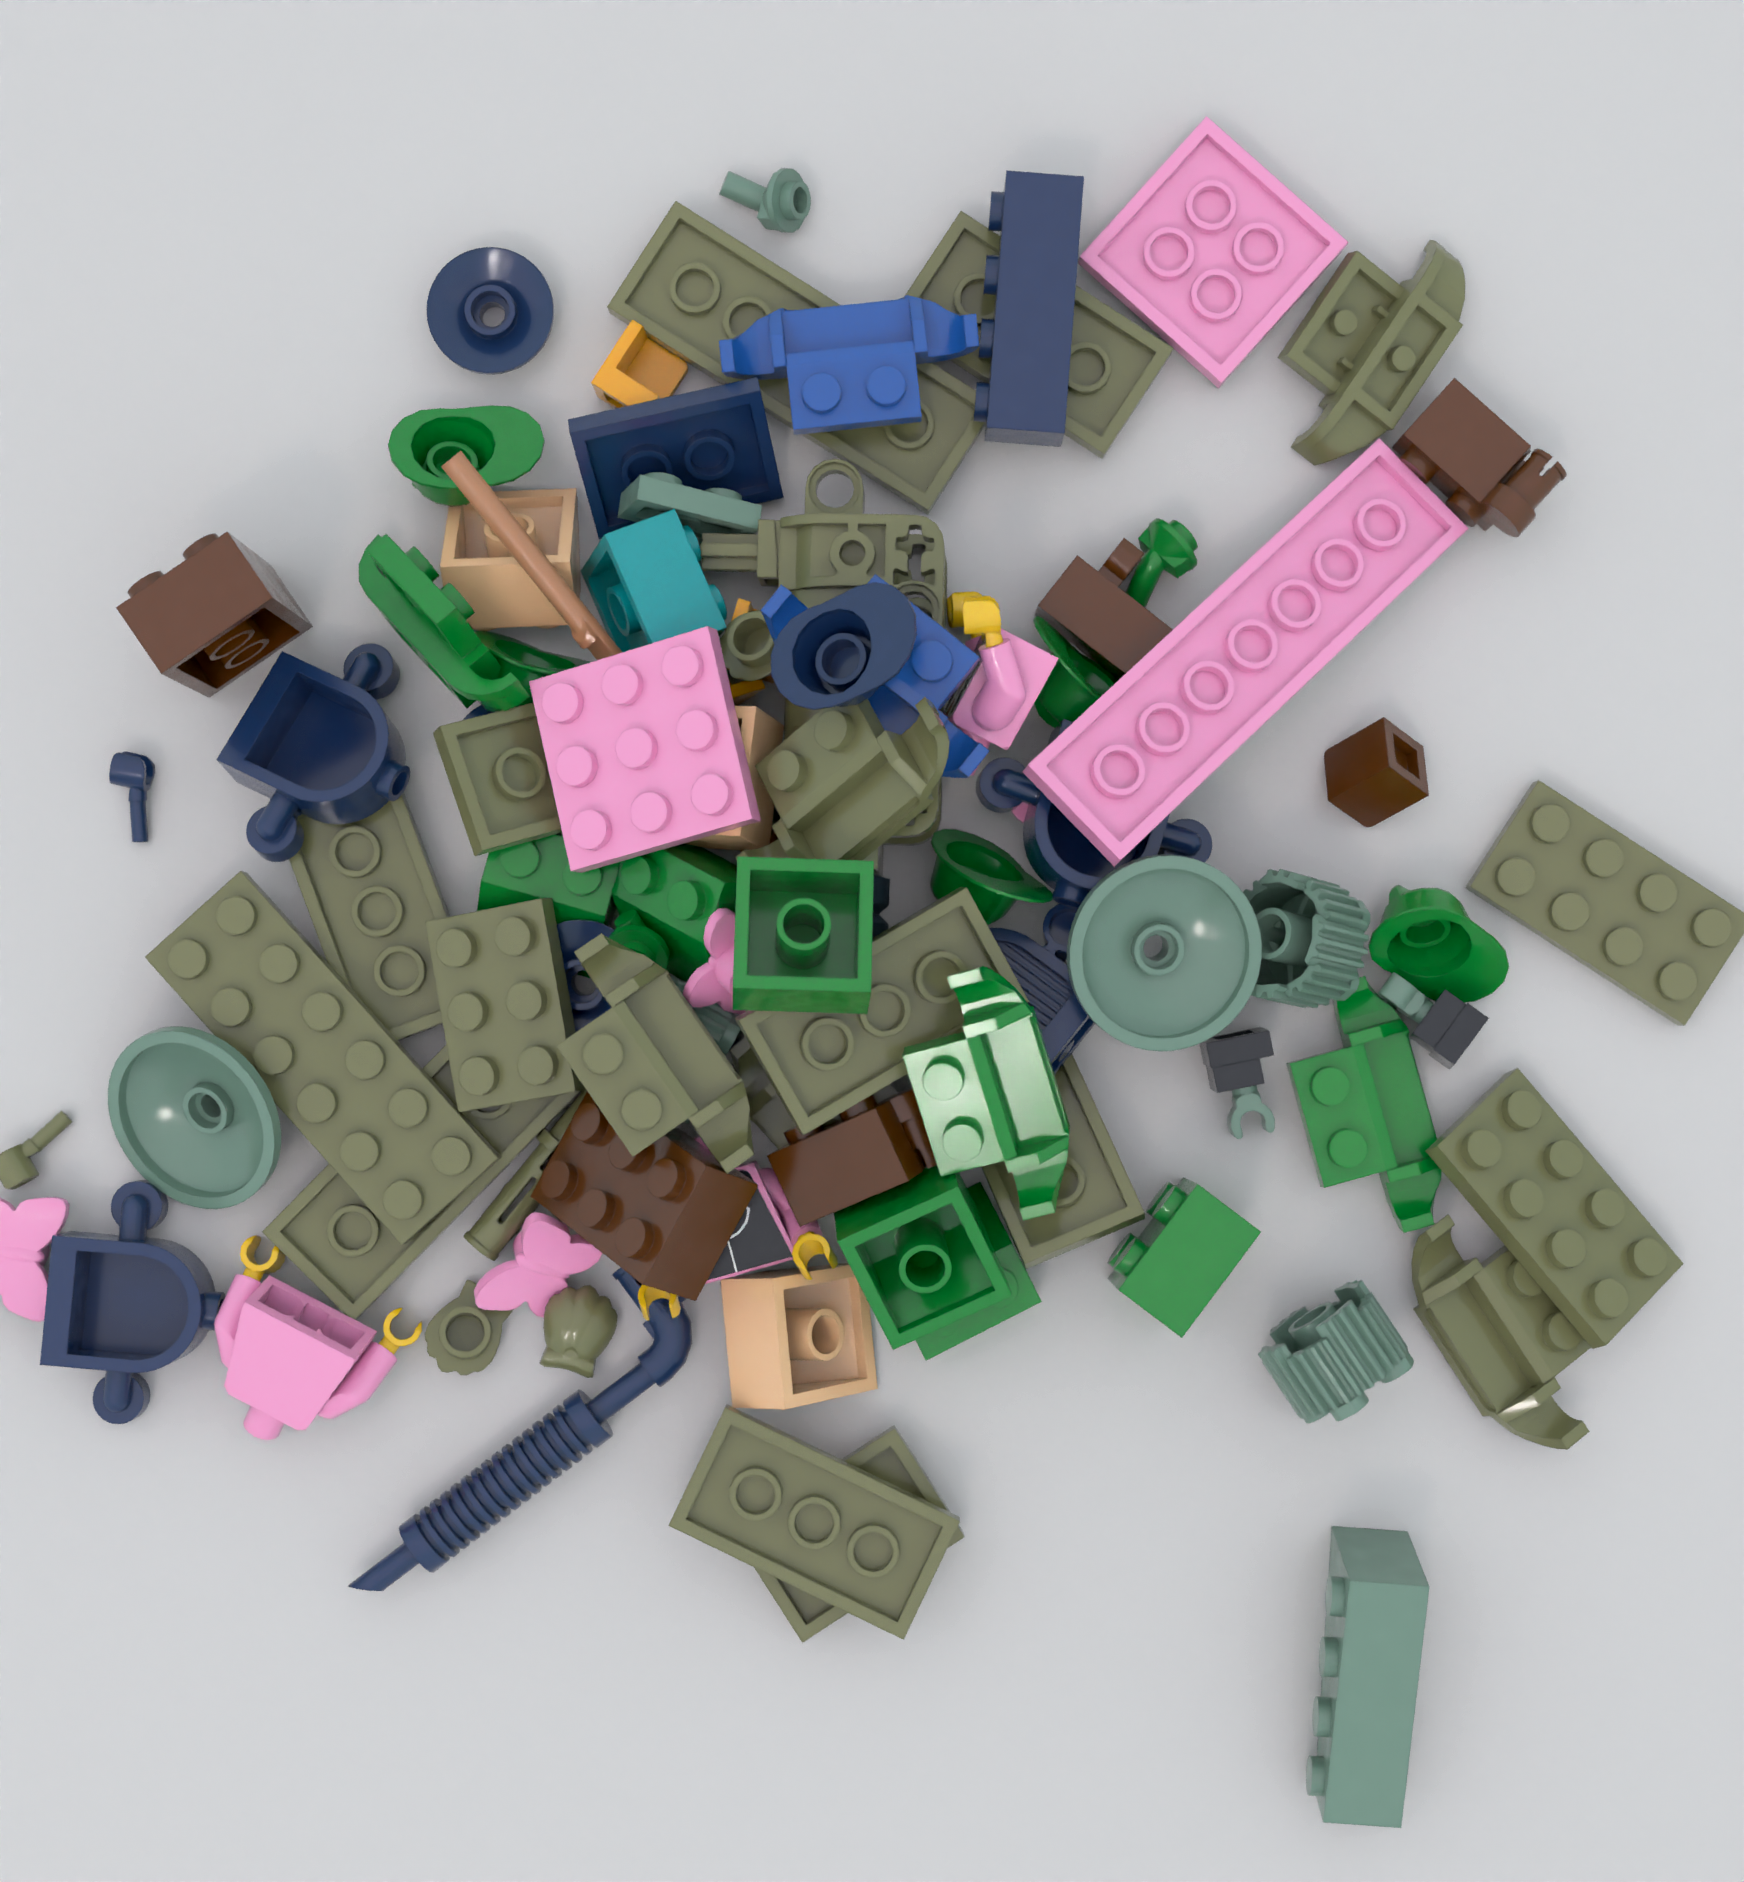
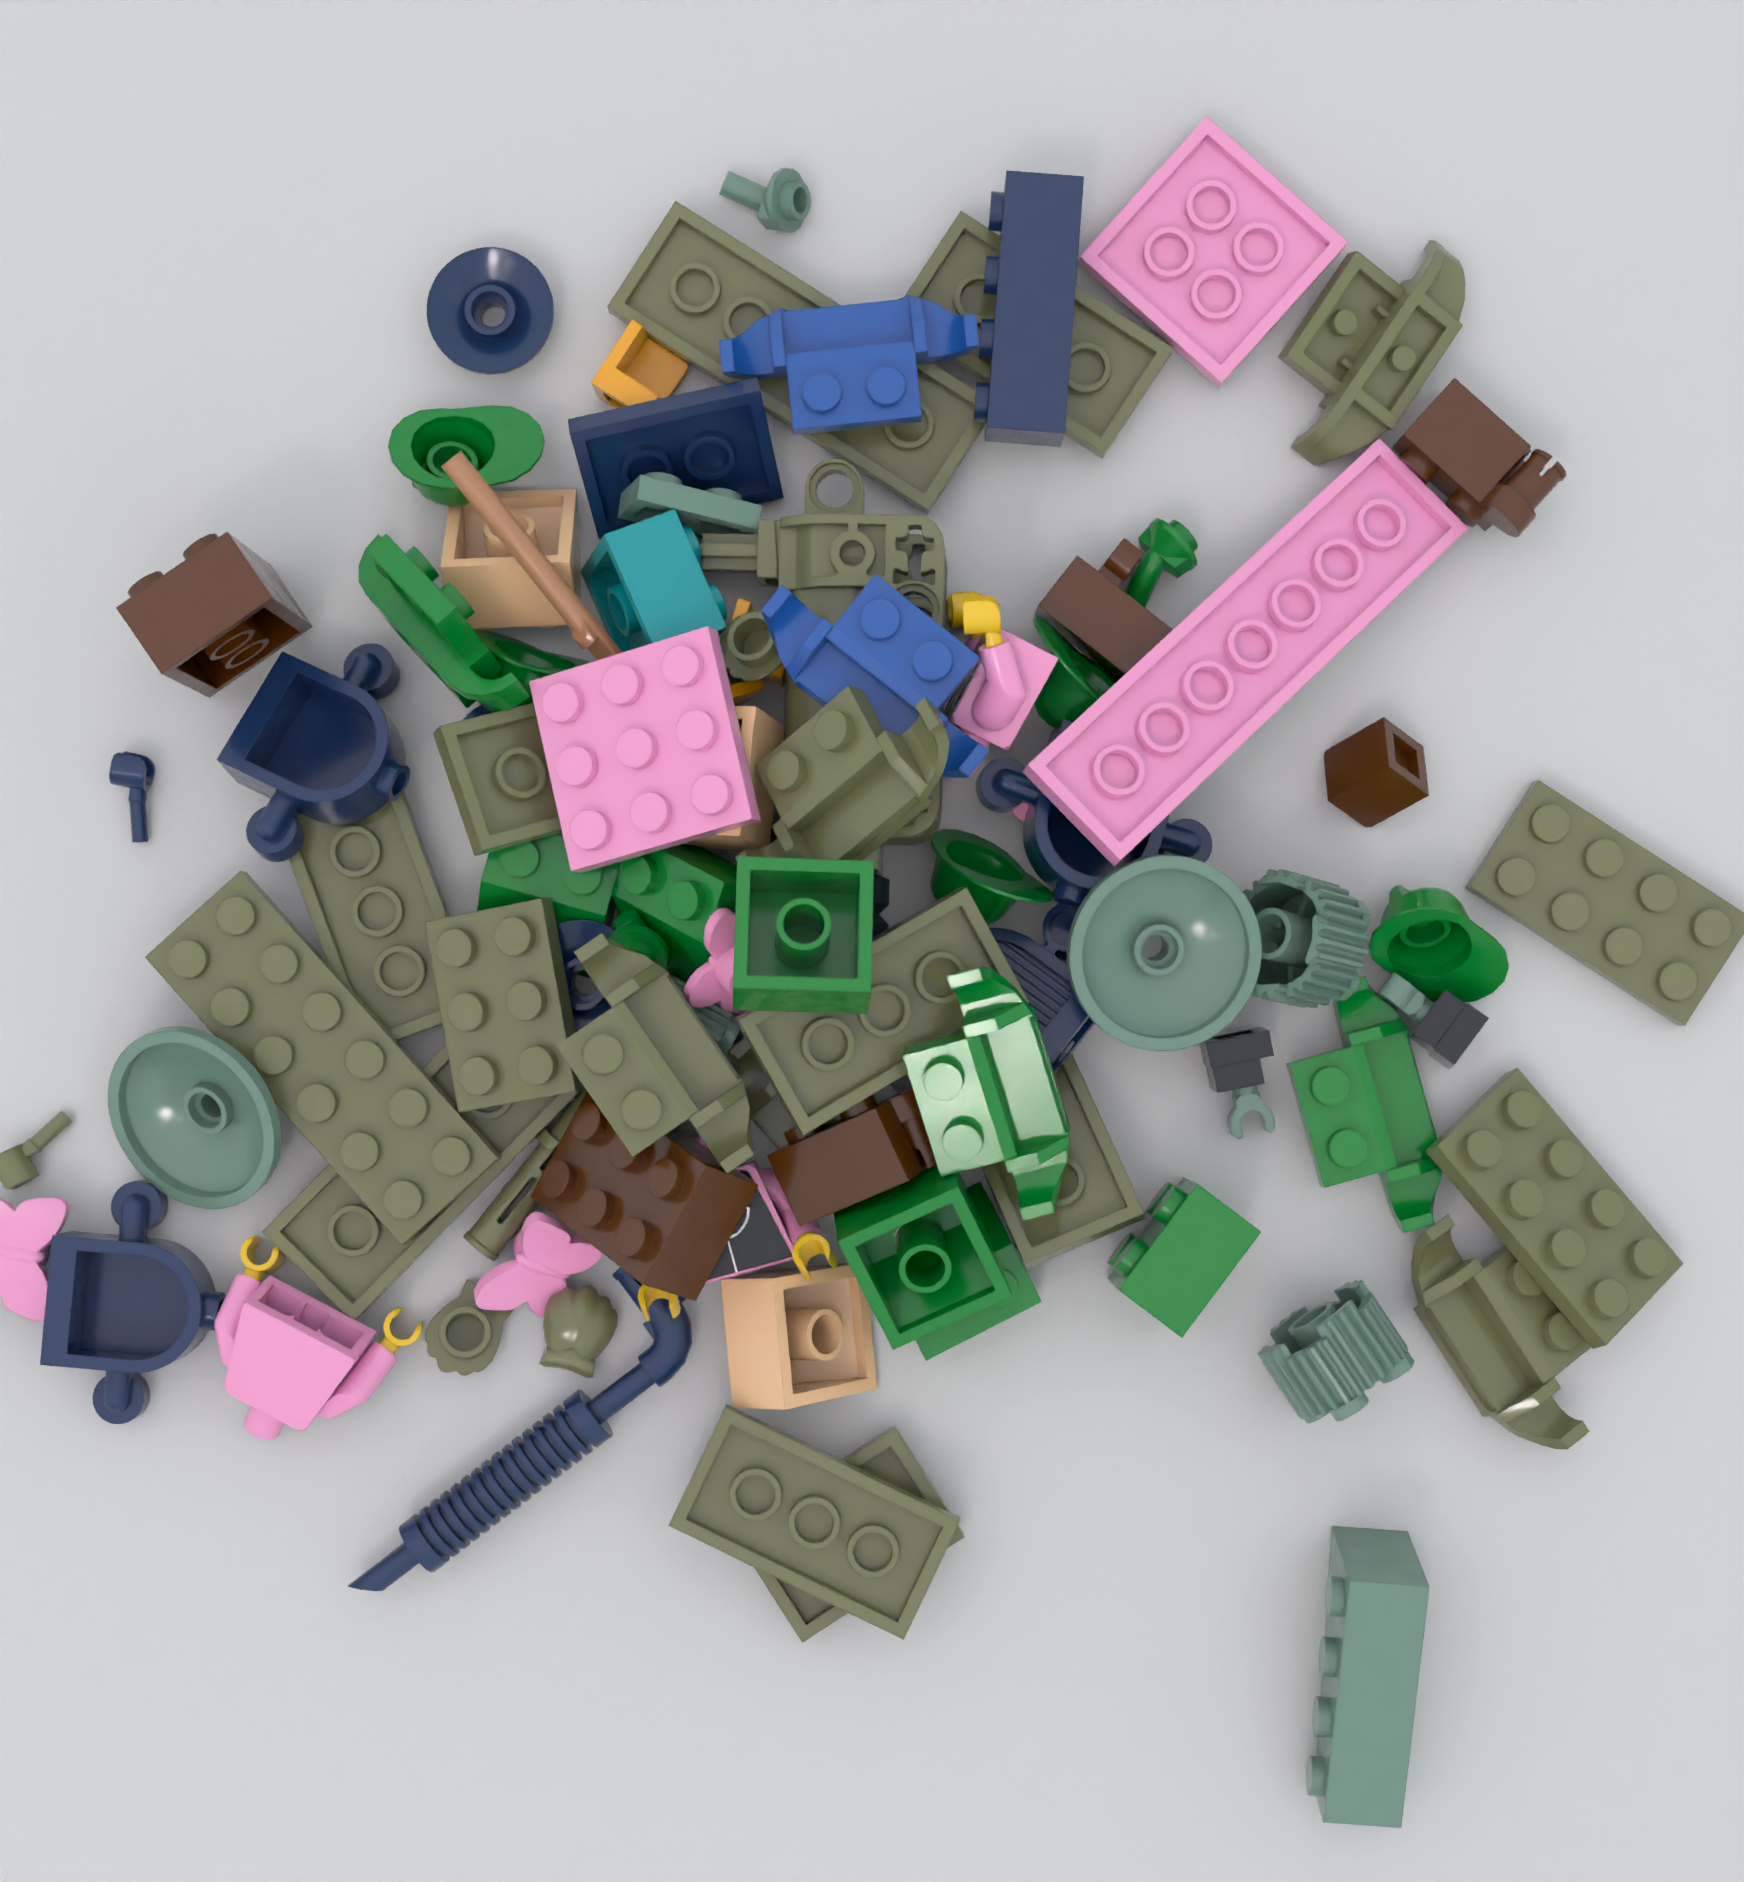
dark blue piece [771,582,917,710] -> none

